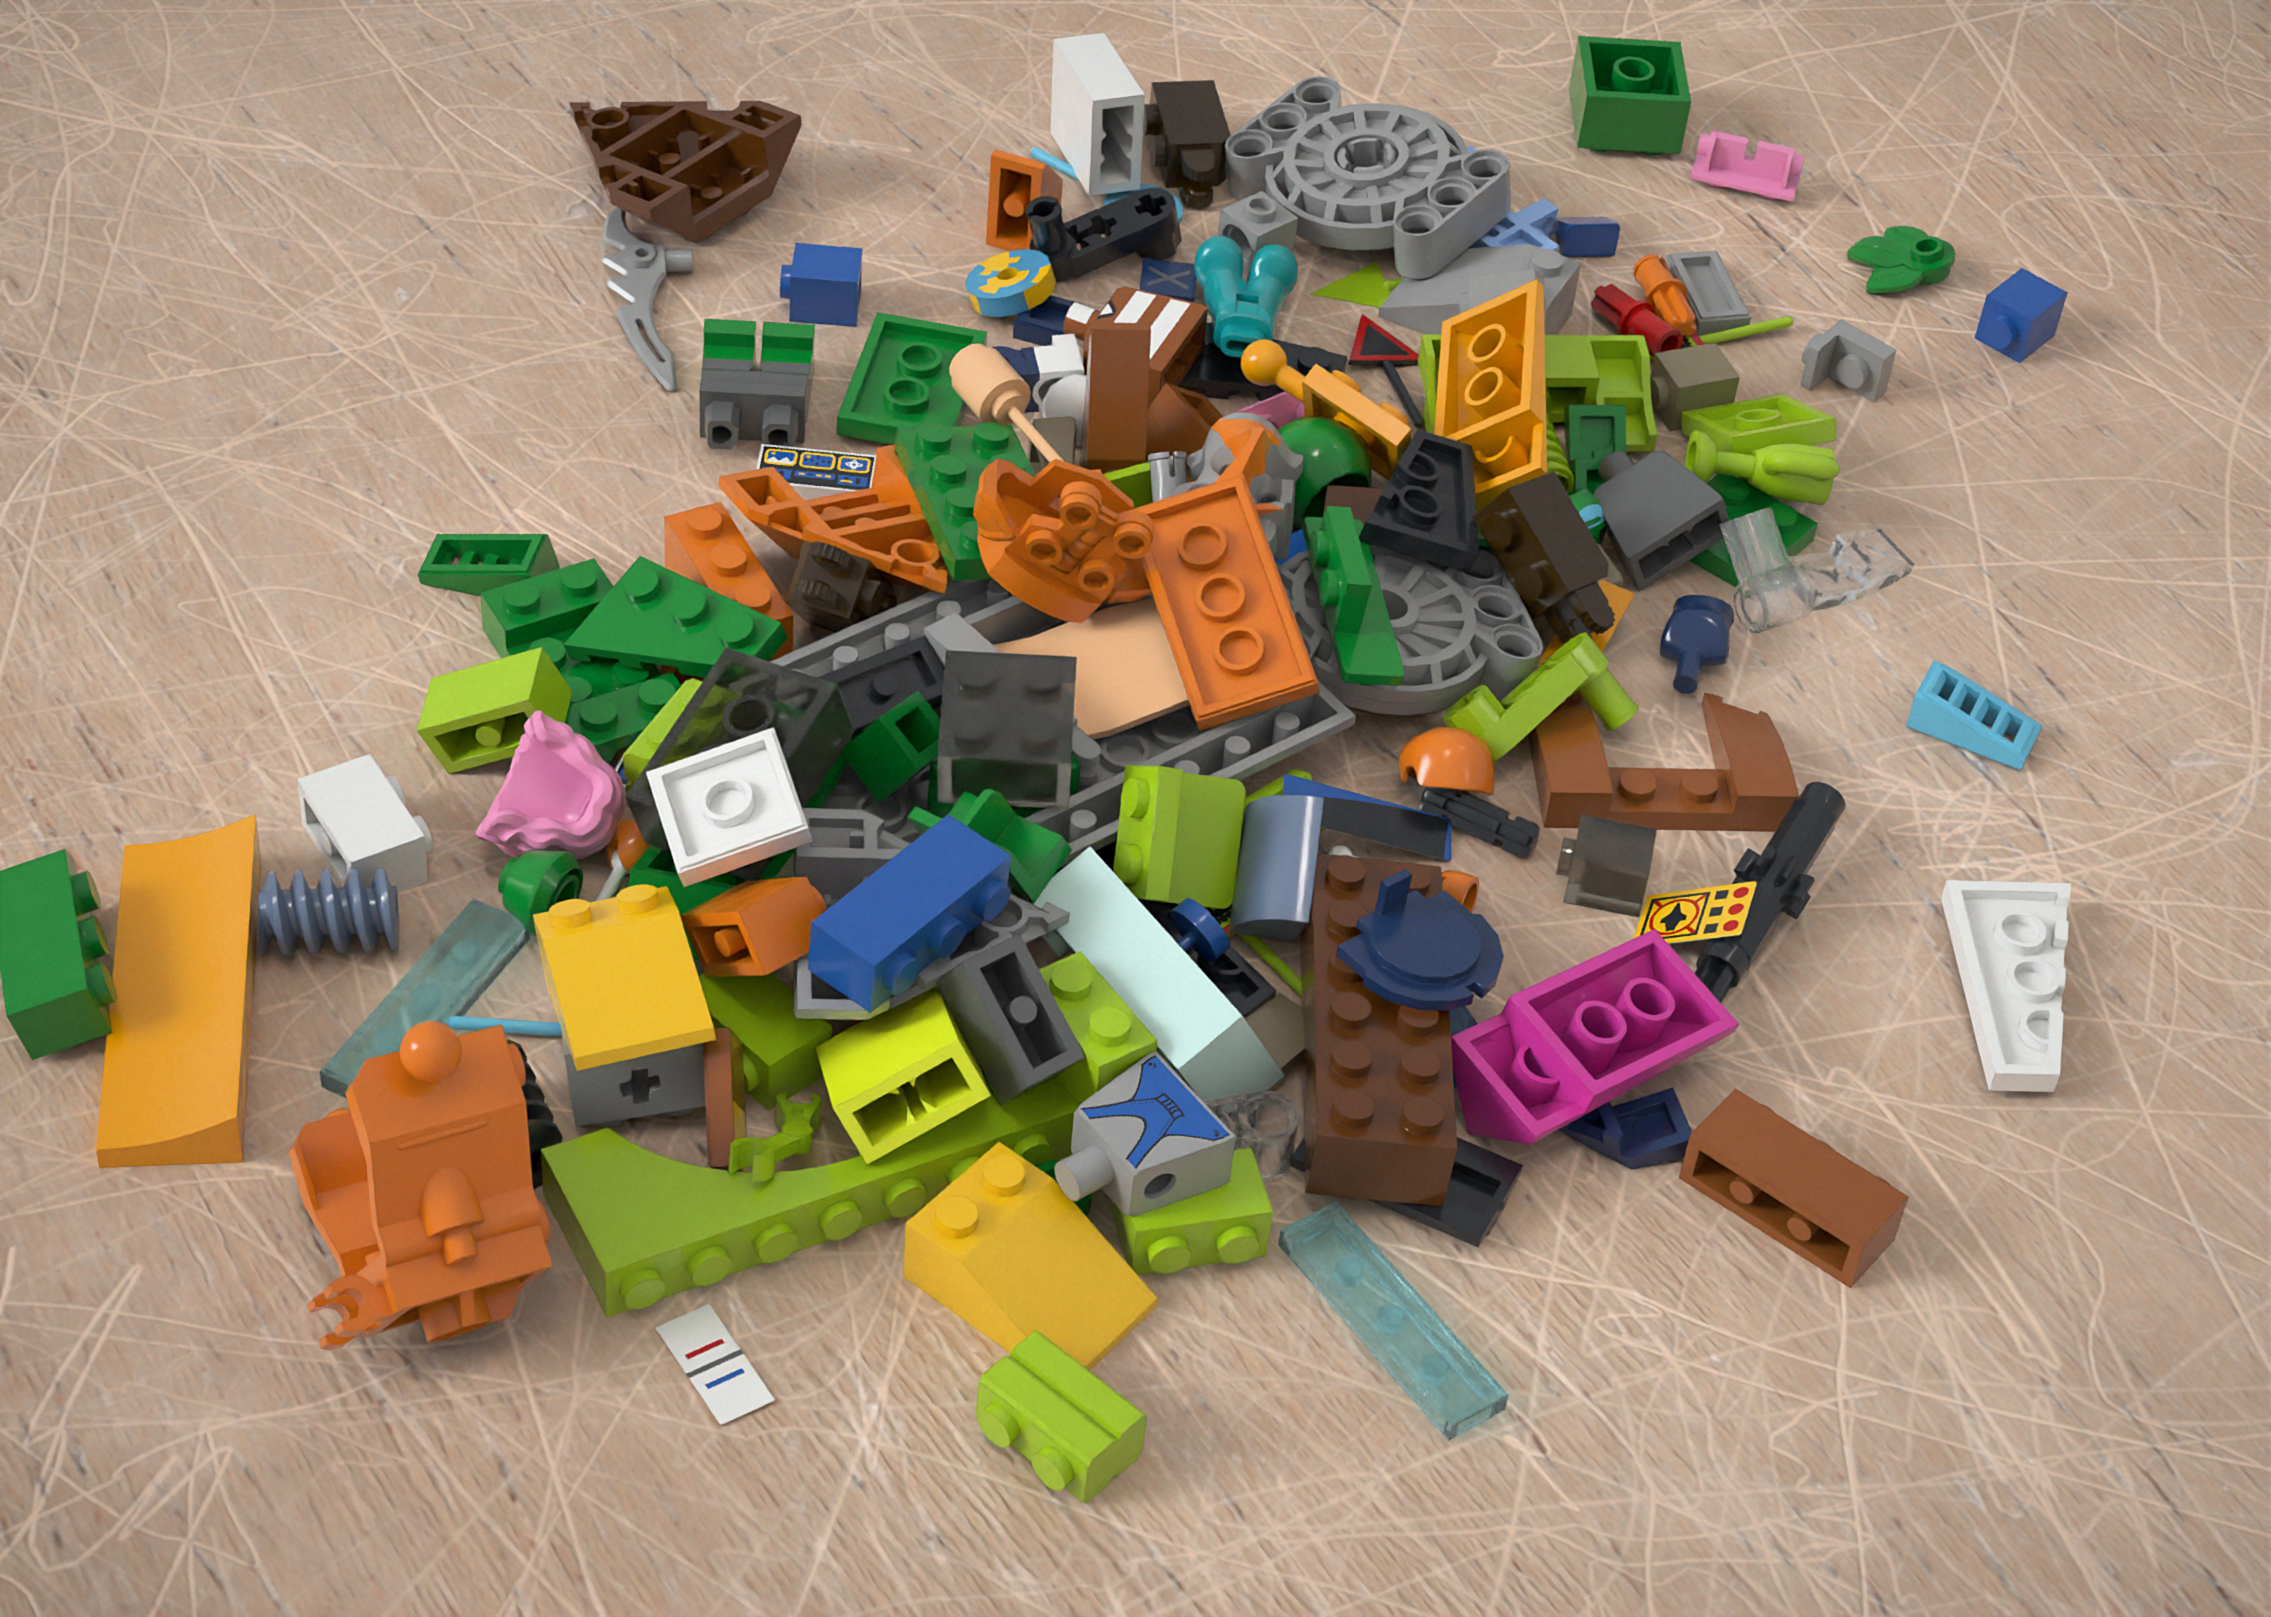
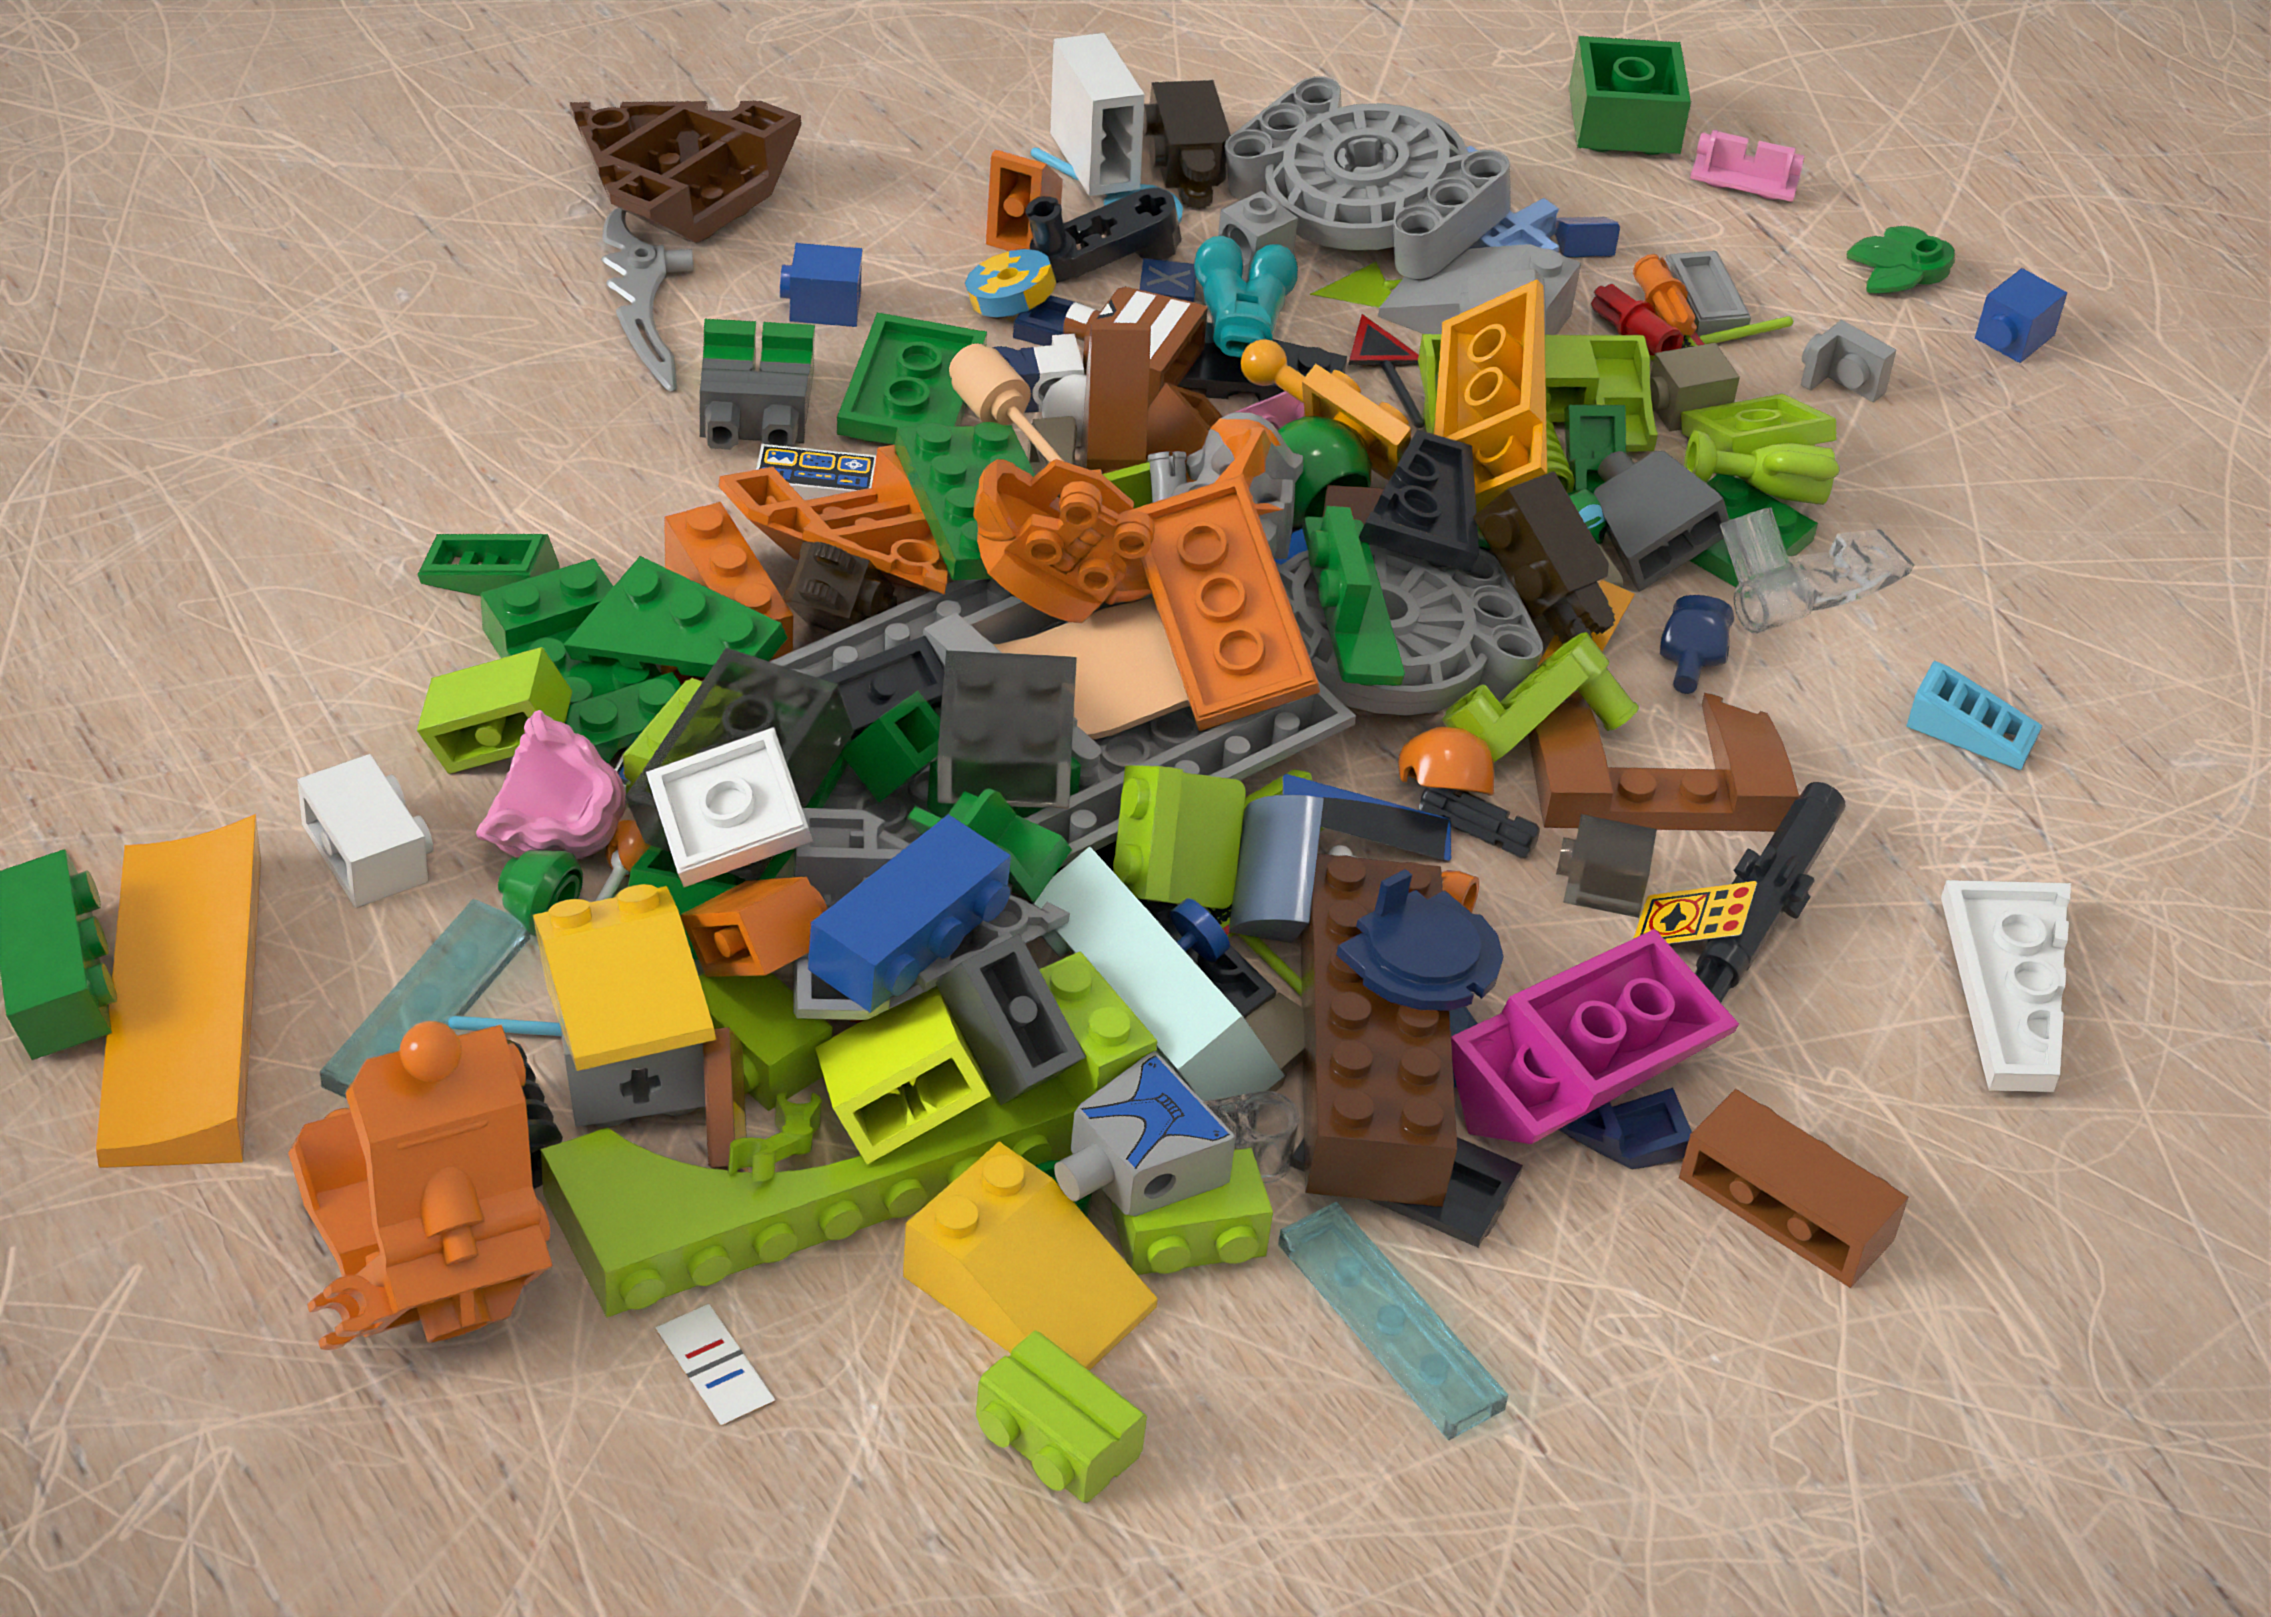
sand blue piece [258,867,399,957] -> none

